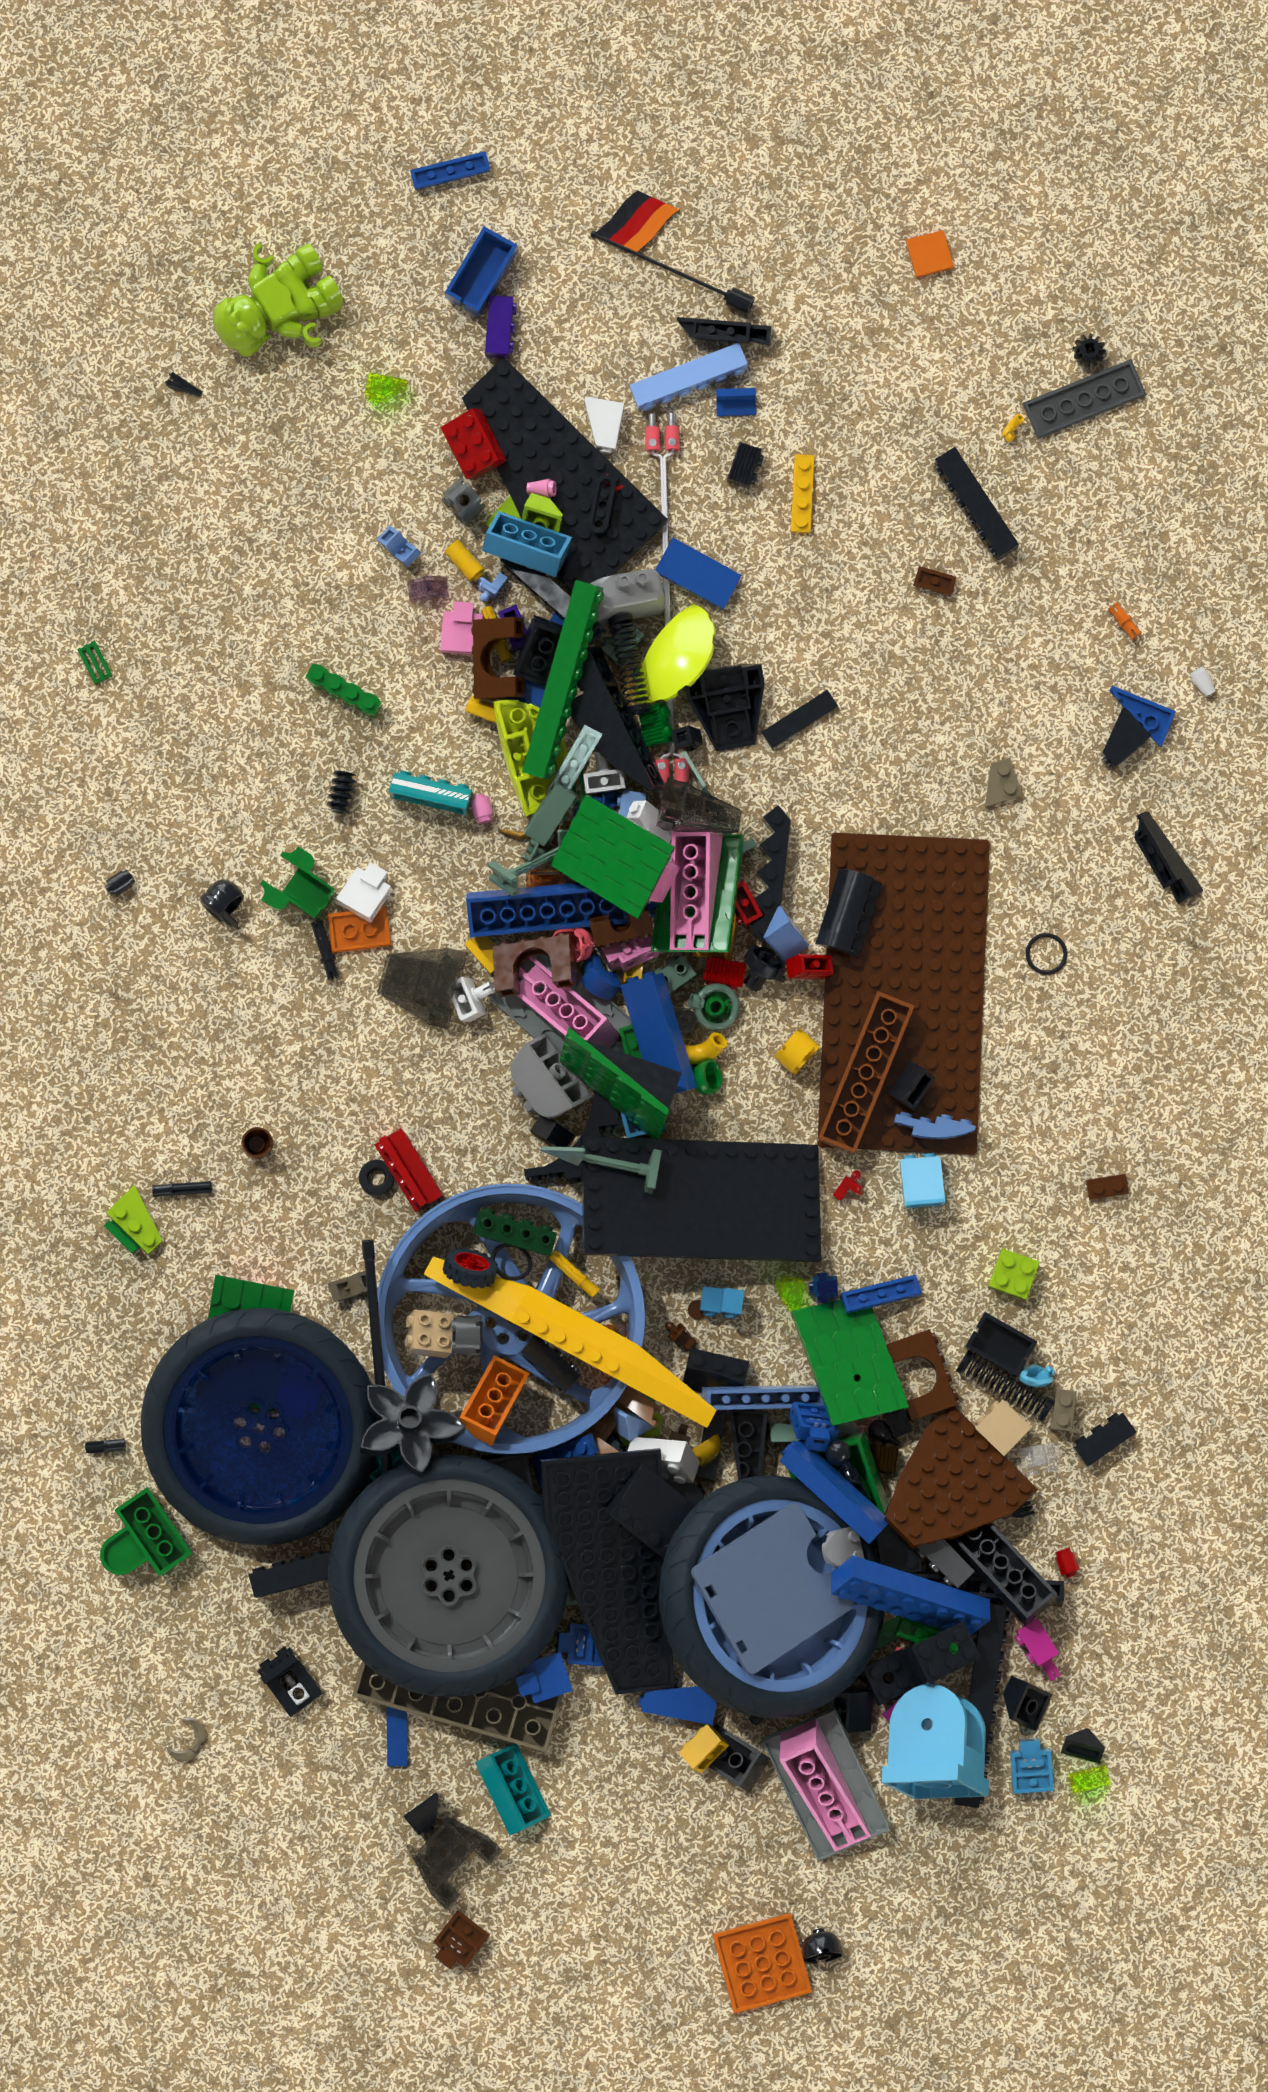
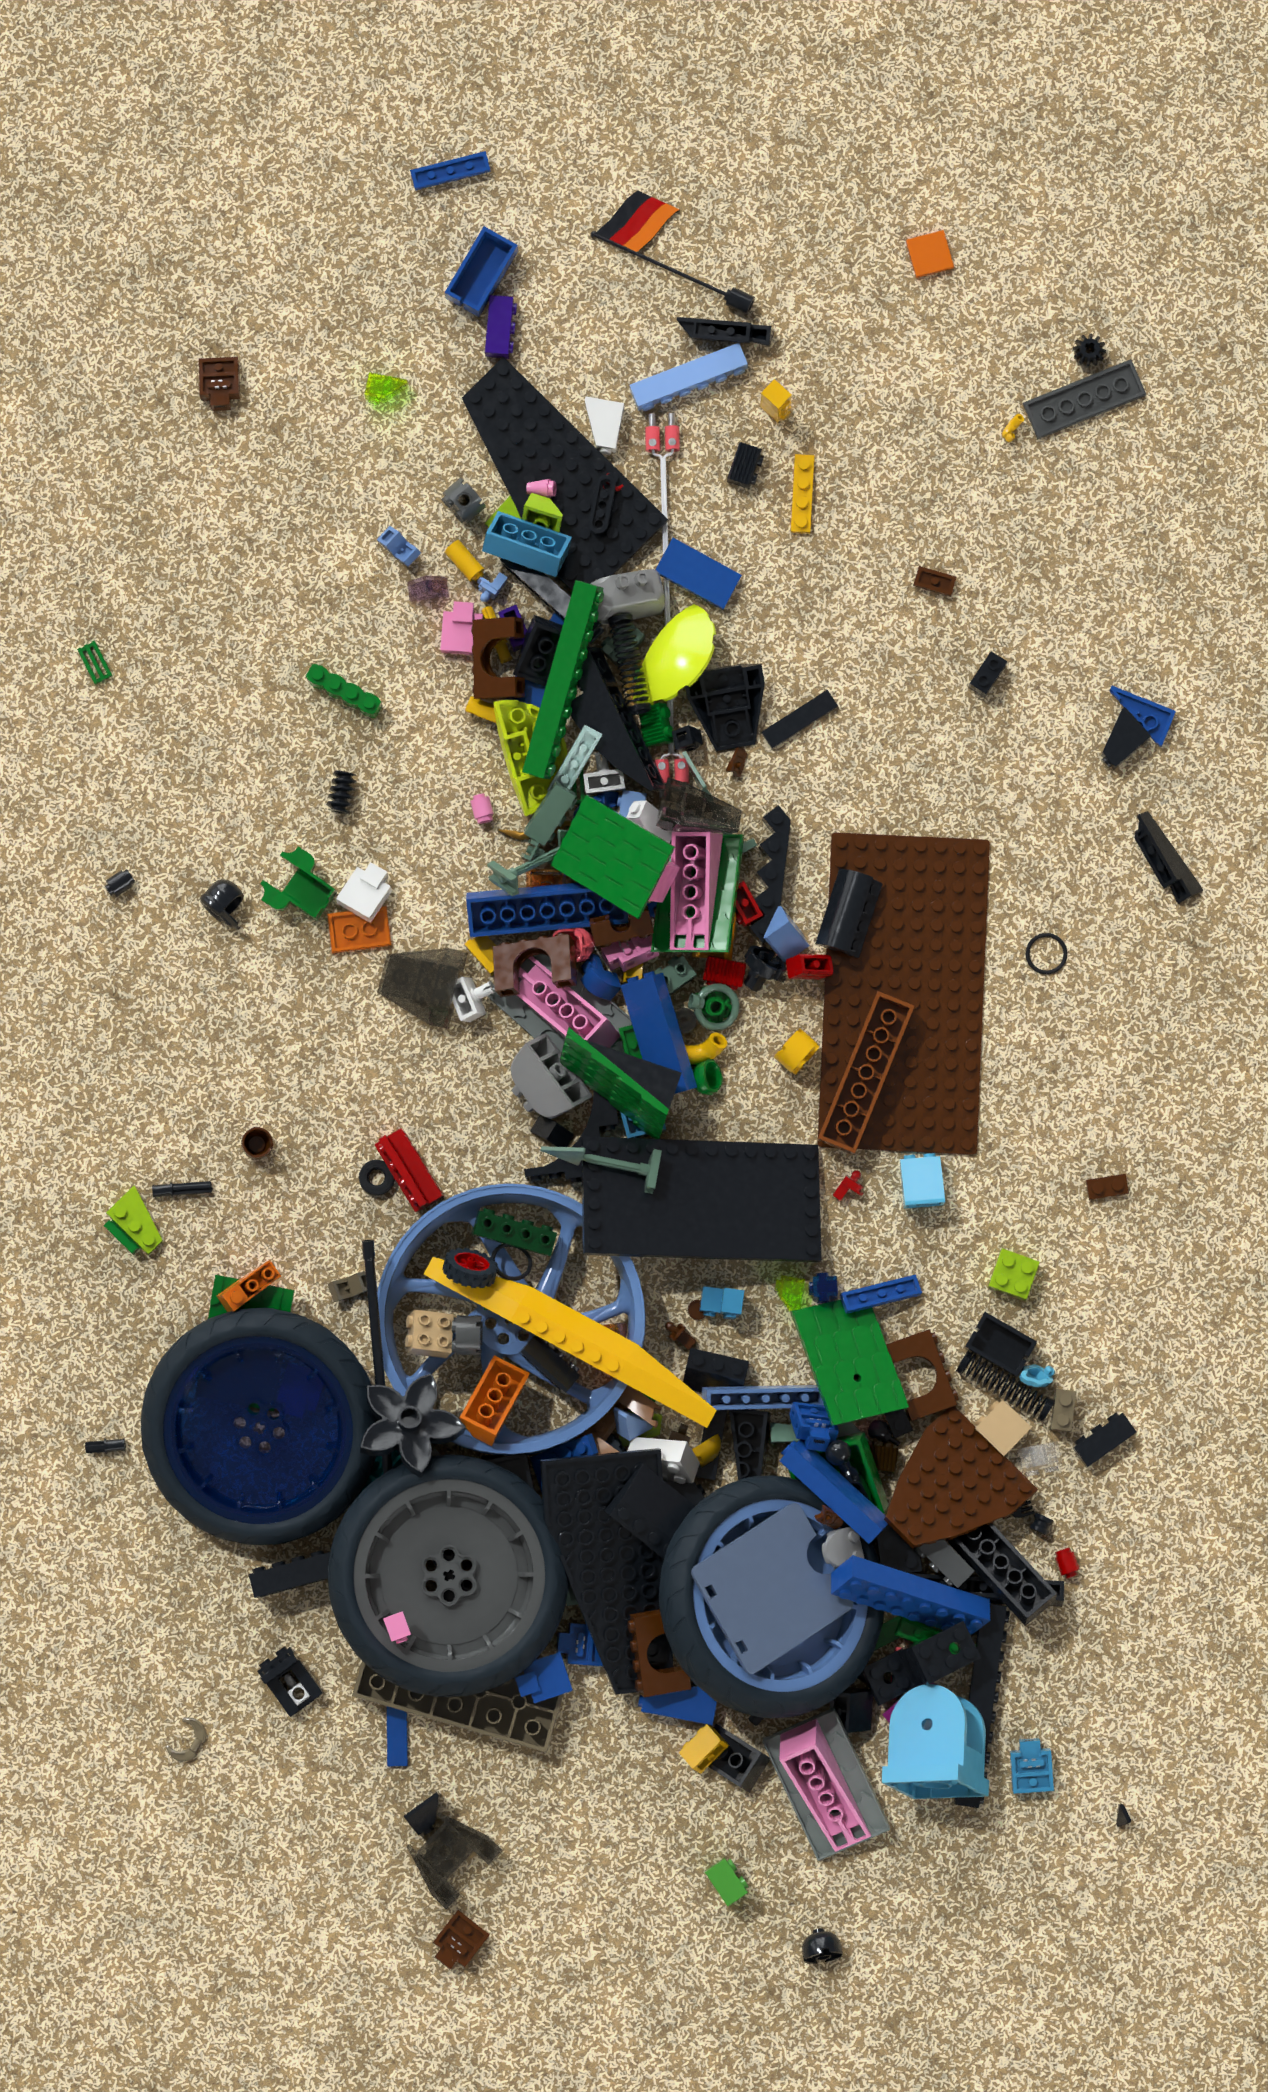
green brick [100,1487,195,1577] -> none
black piece [165,372,202,397] -> none
lime piece [213,243,343,357] -> none
black pin [311,920,340,980] -> none
teal slope [388,771,473,815] -> none
red brick [440,408,507,480] -> none
teal slope [475,1743,551,1836] -> none
yellow axle [549,1250,600,1298] -> none
orange plate [713,1912,812,2014] -> none
blue panel [716,388,756,417] -> none
black brick [888,1061,936,1111] -> none
medium blue slope [894,1112,976,1139] -> none
black brick [934,447,1019,561] -> none
dark tan wing [985,758,1022,808] -> none
black slope [1003,1676,1052,1731] -> none
dark pink brick [1014,1618,1062,1681] -> none
black slope [1061,1728,1105,1764] -> none
clear neon green slope [1067,1764,1111,1794] -> none
orange pin [1108,602,1142,640] -> none
white cone [1189,666,1215,697] -> none
none -> reddish brown piece [199,357,240,411]
none -> orange slope [217,1260,281,1312]
none -> bright pink brick [383,1611,411,1644]
none -> reddish brown arch [628,1609,691,1697]
none -> bright green piece [705,1857,749,1906]
none -> reddish brown piece [726,748,747,778]
none -> yellow brick [760,379,792,423]
none -> reddish brown piece [814,1505,844,1529]
none -> black brick [968,651,1007,698]
none -> black wheel [1029,1513,1054,1536]
none -> black slope [1116,1803,1131,1827]

